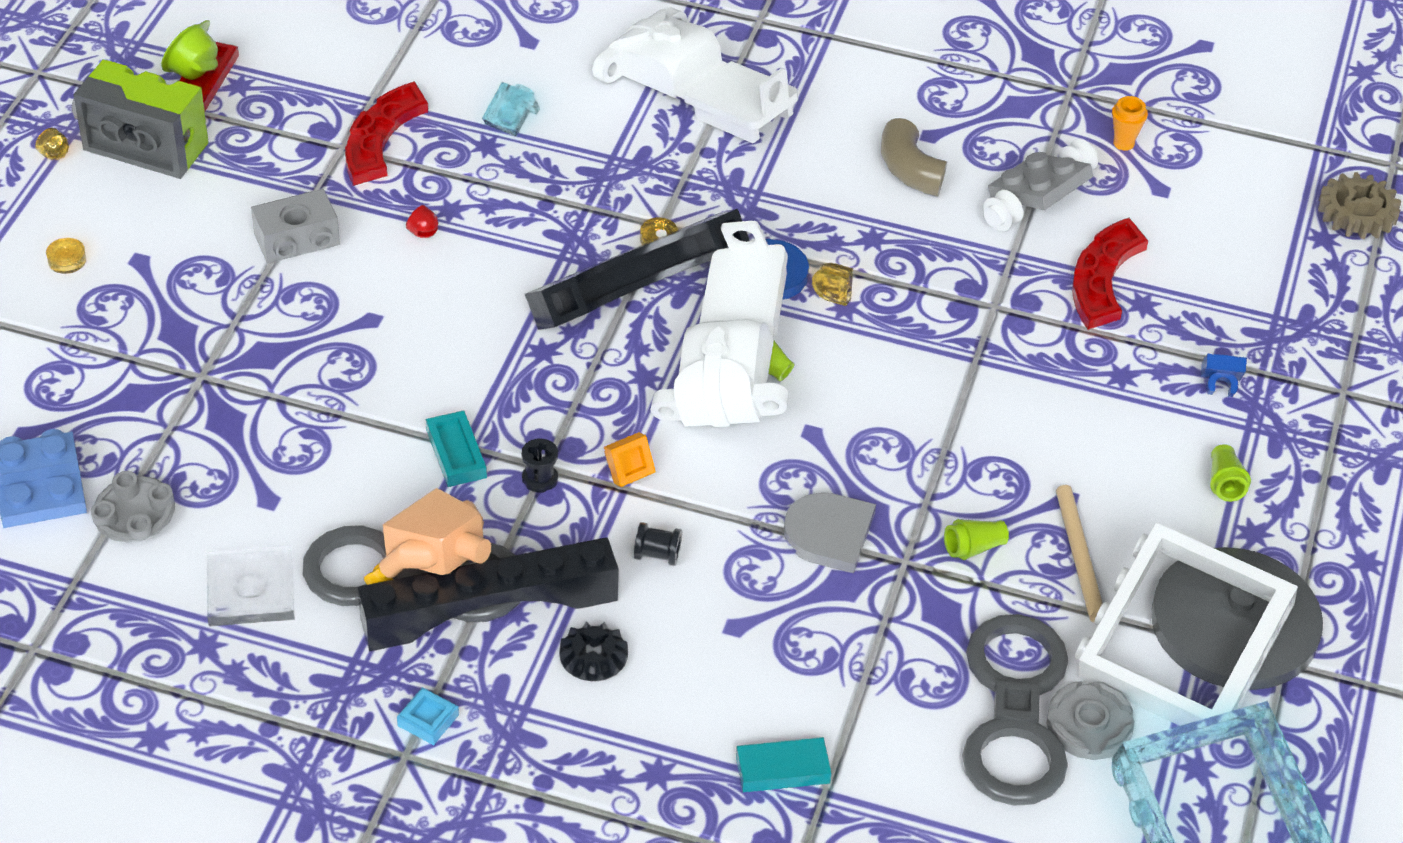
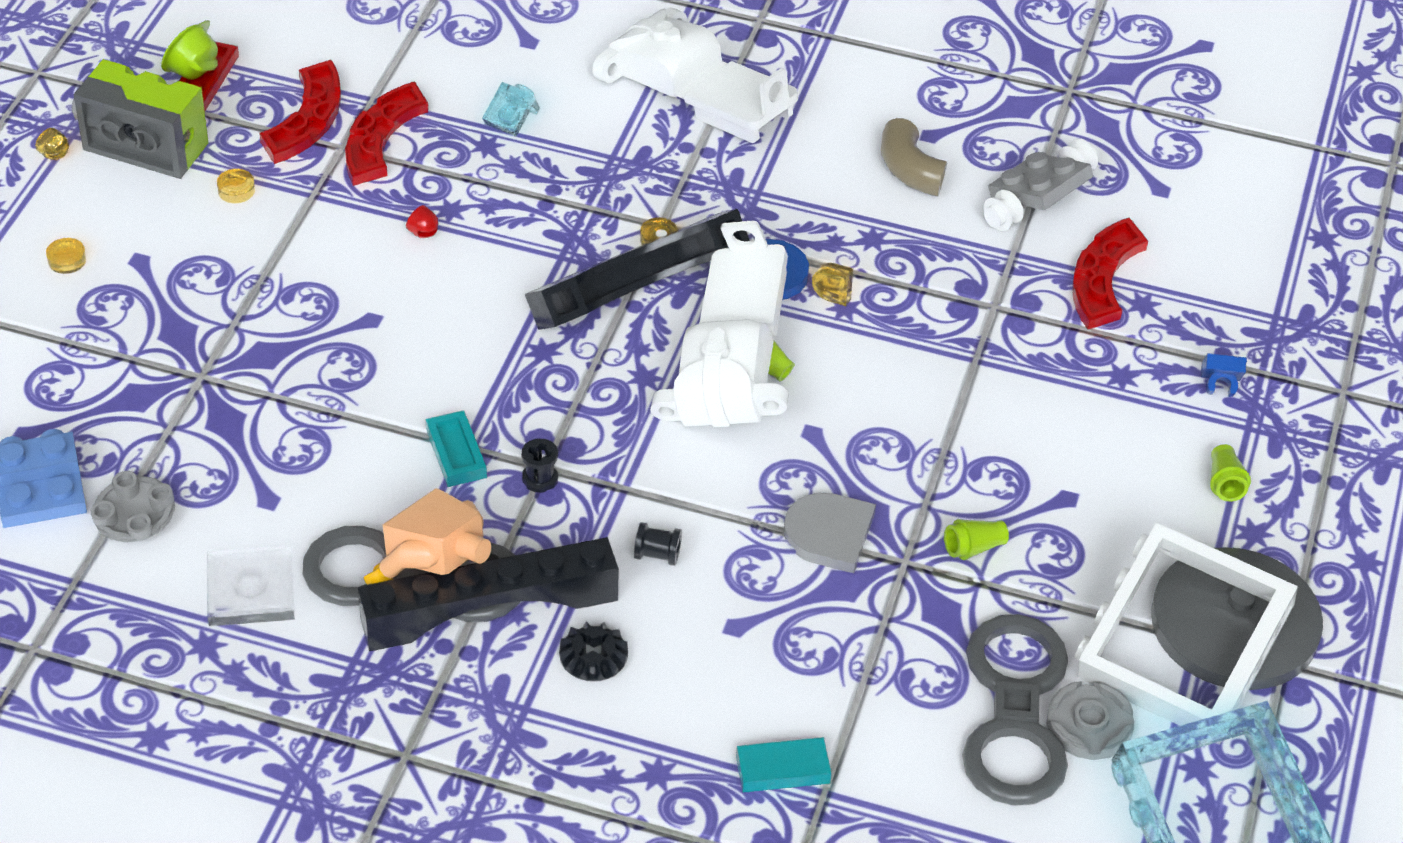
light grey brick [251,189,340,263] -> none
medium azure tile [397,687,459,745] -> none
light orange tile [604,432,656,487] -> none
tan bar [1056,485,1103,622] -> none
light orange cone [1112,96,1148,151] -> none
dark tan gear [1318,172,1401,239] -> none
none -> clear yellow tile [217,169,255,203]
none -> red tile [259,60,341,164]

